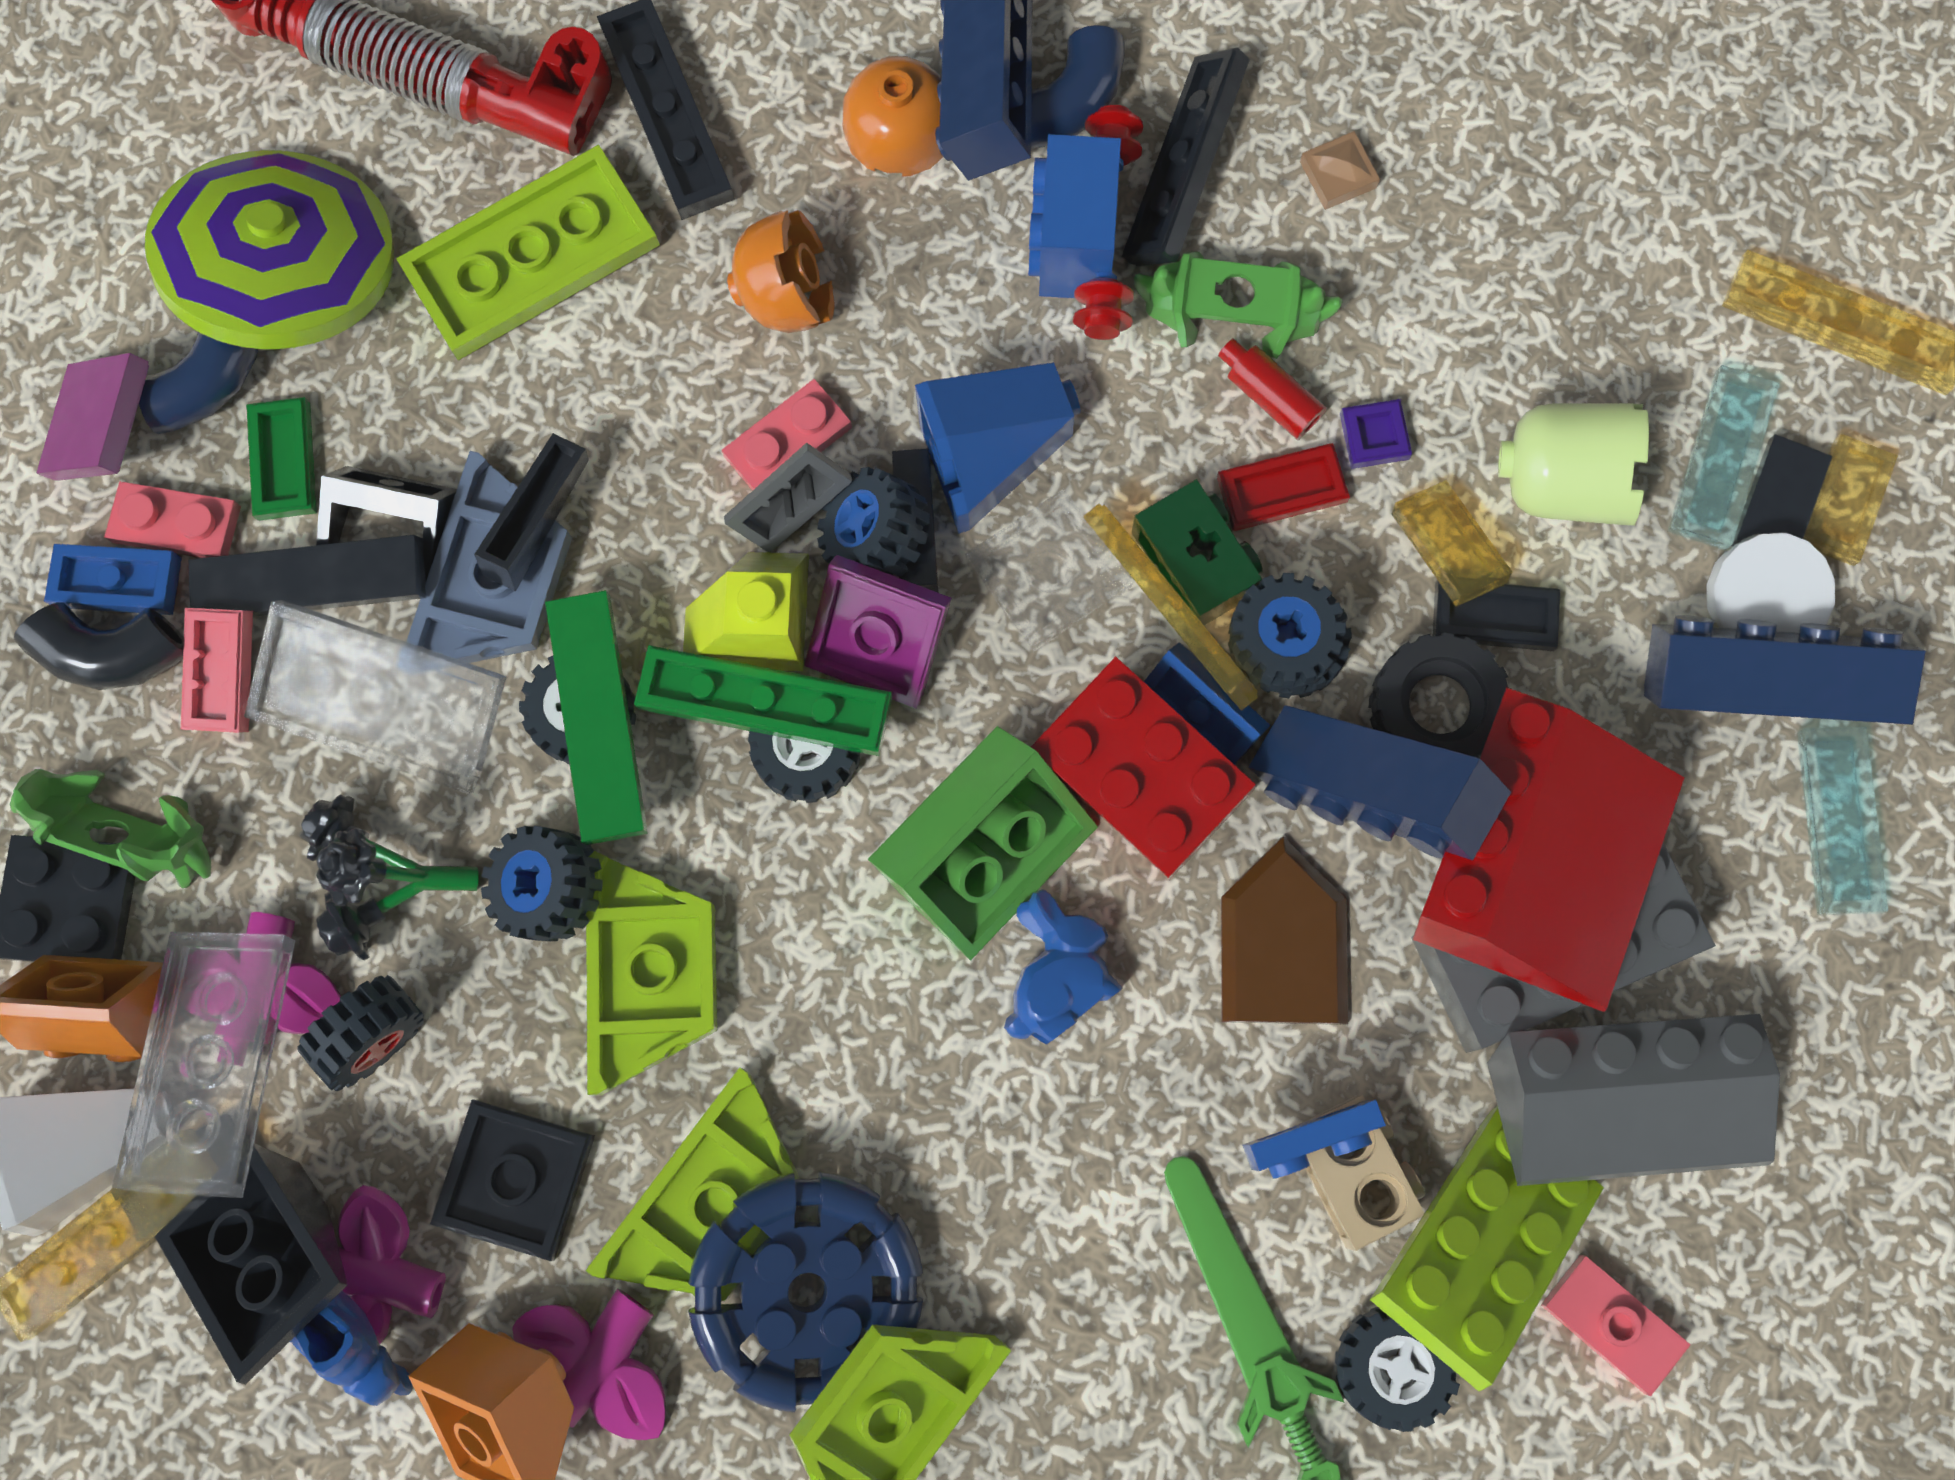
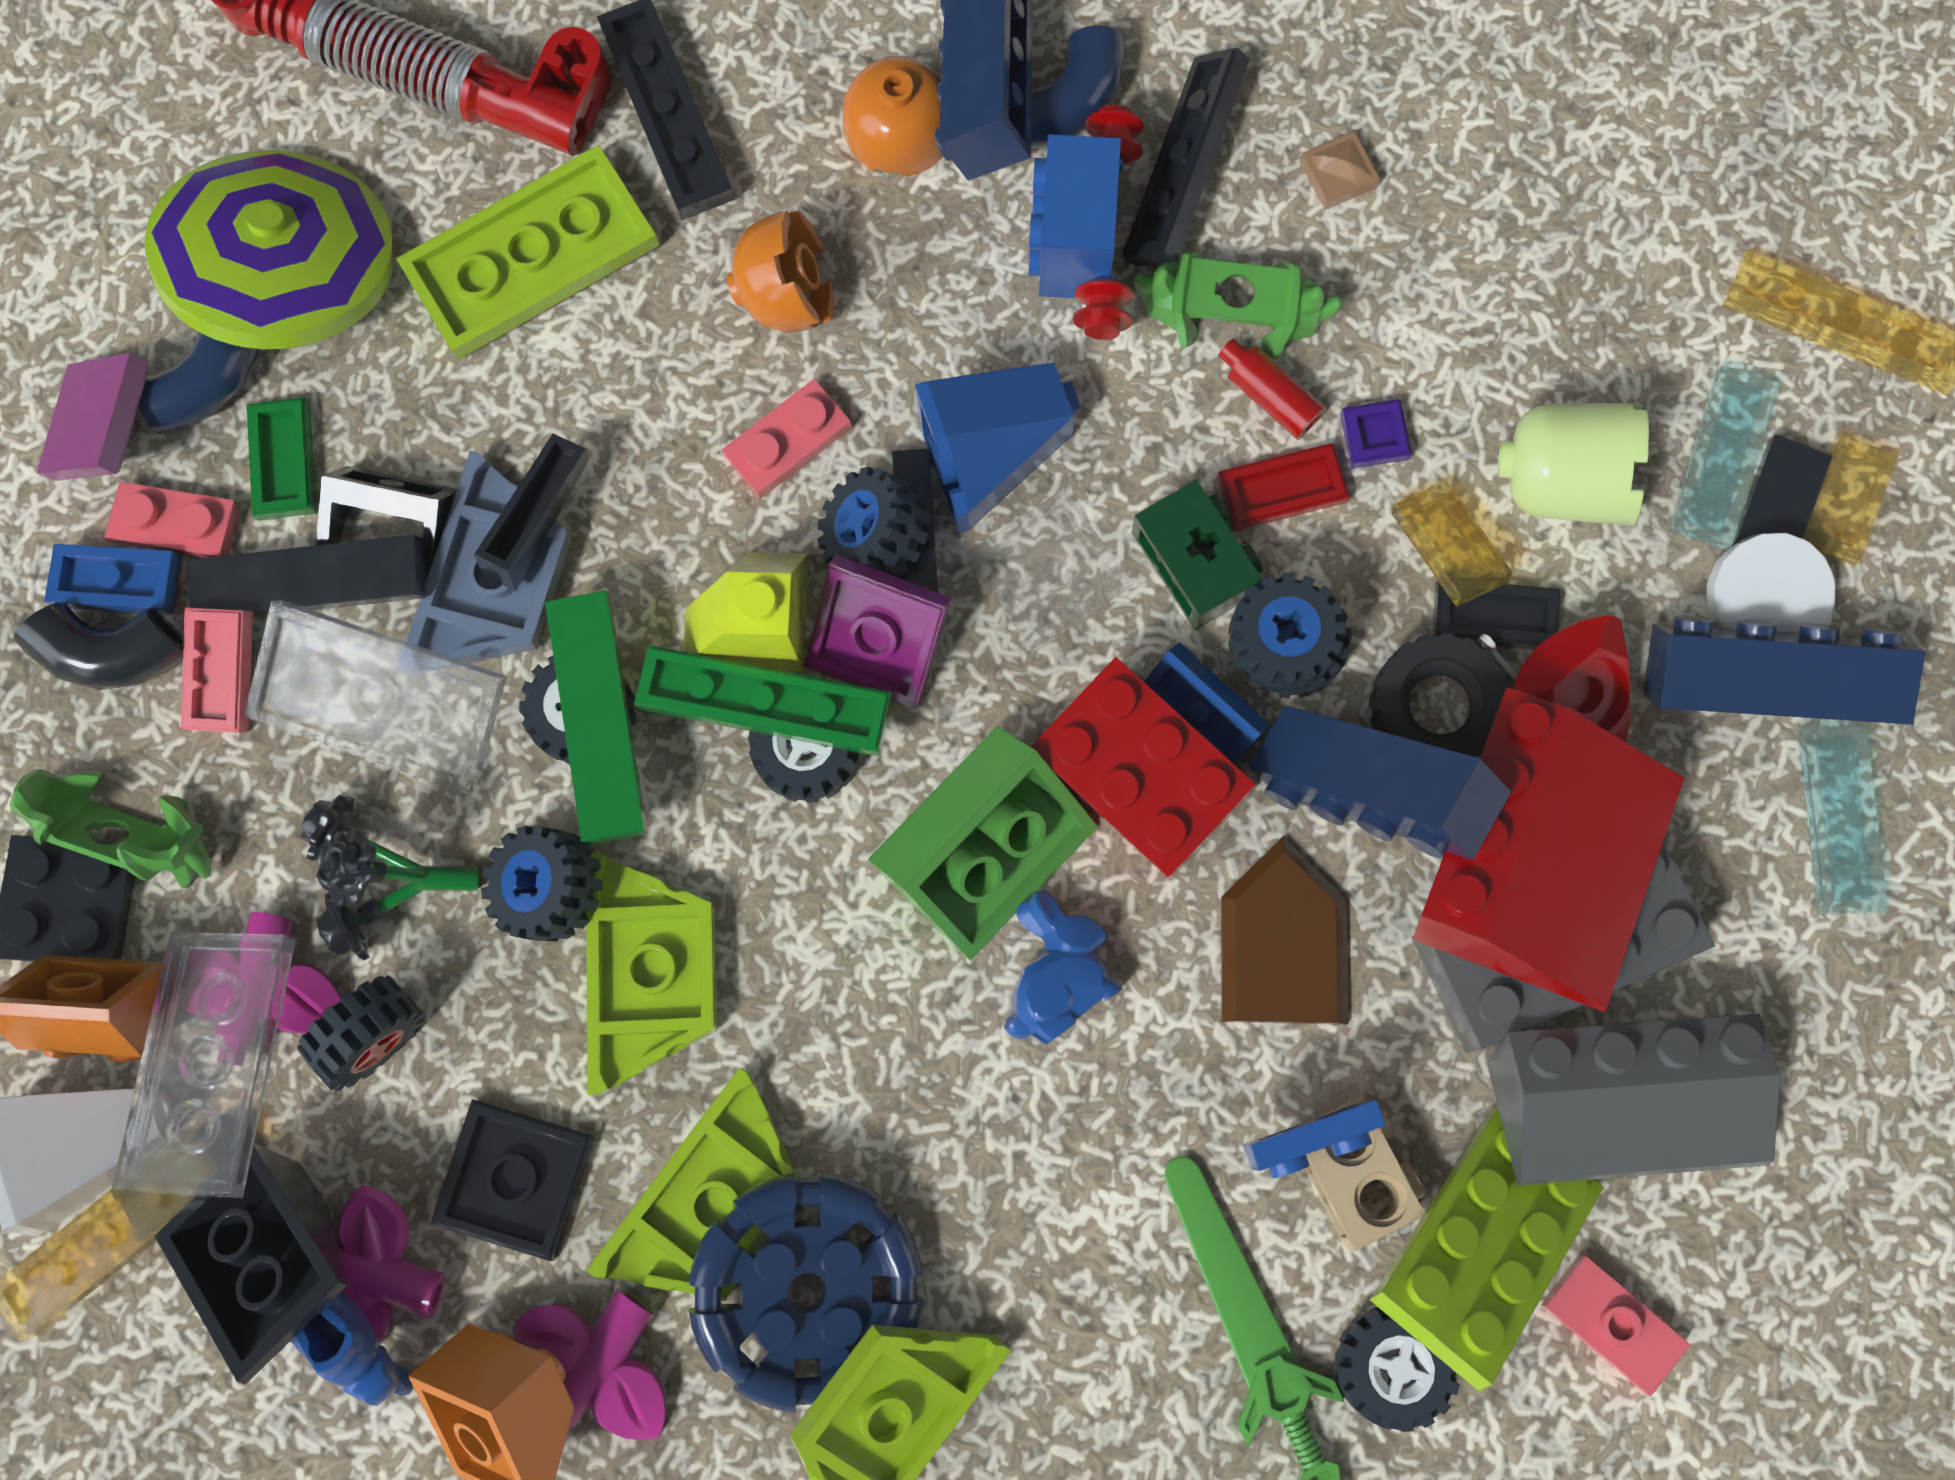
dark grey slope [724,443,852,553] -> none
clear yellow tile [1083,503,1258,711] -> none
none -> red hat [1478,615,1631,742]

